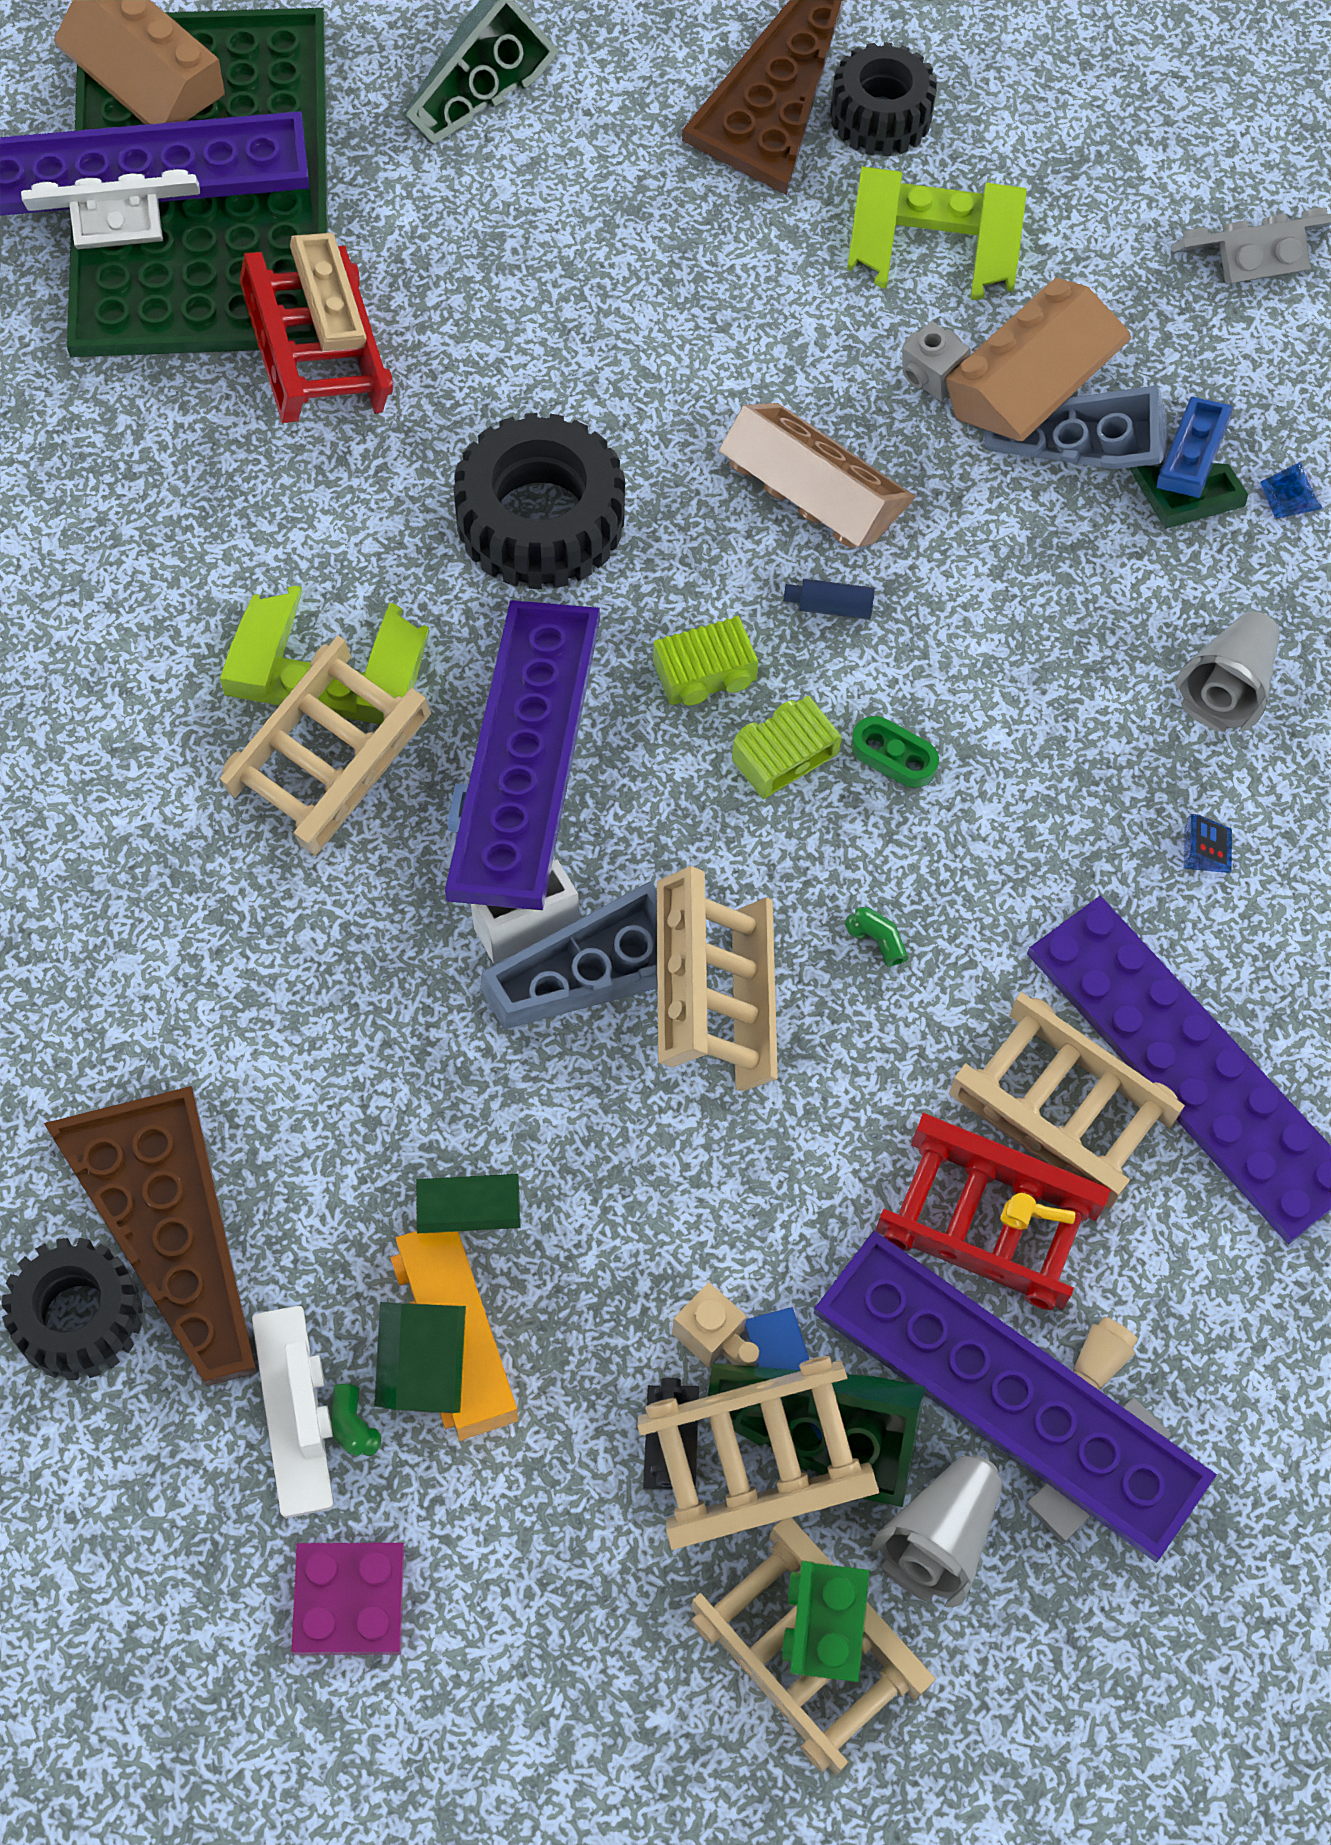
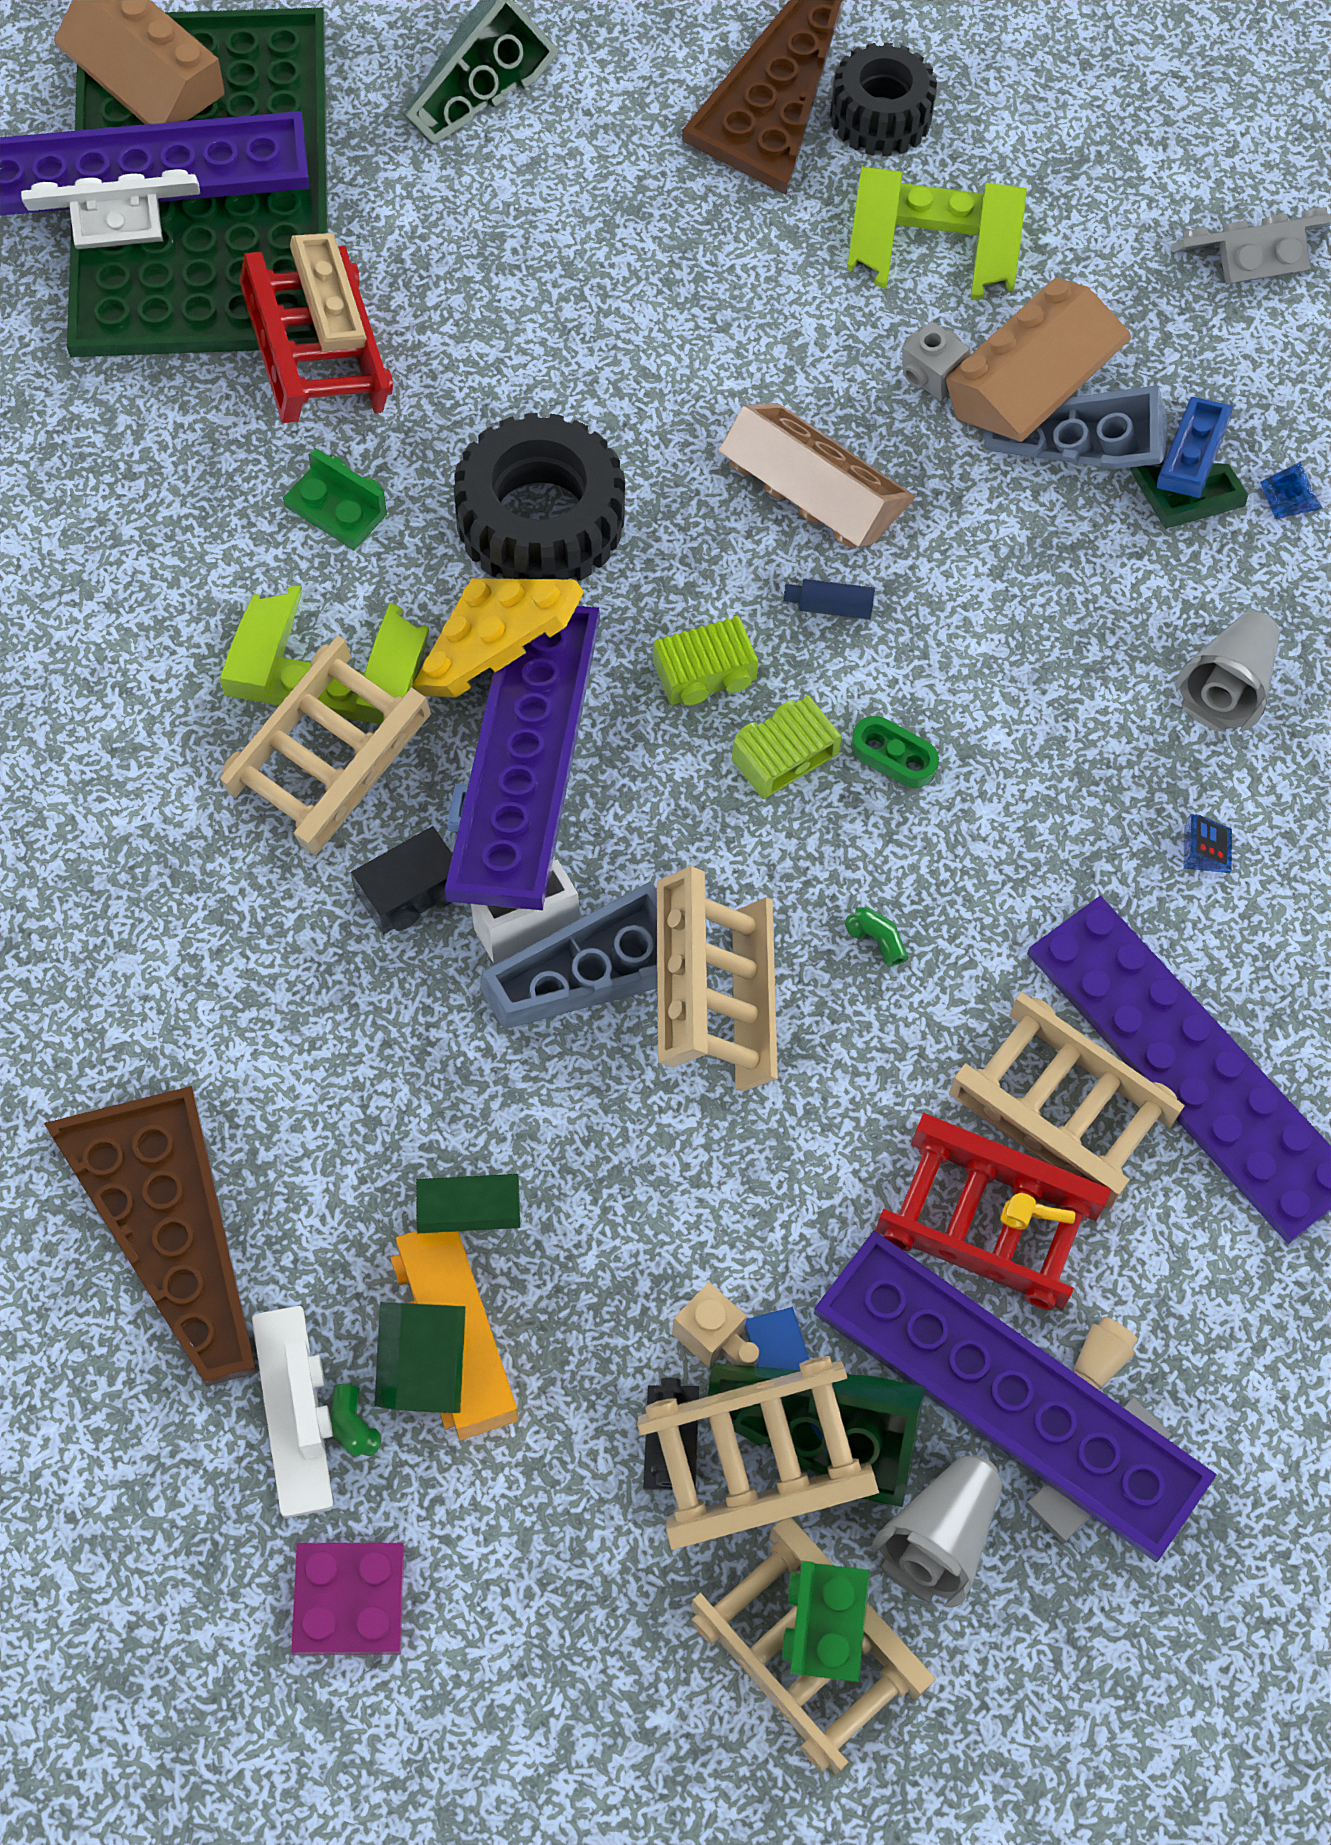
black tyre [1,1238,143,1380] -> none
none -> green bracket [283,448,387,551]
none -> black brick [351,826,453,935]
none -> yellow plate [412,578,584,698]

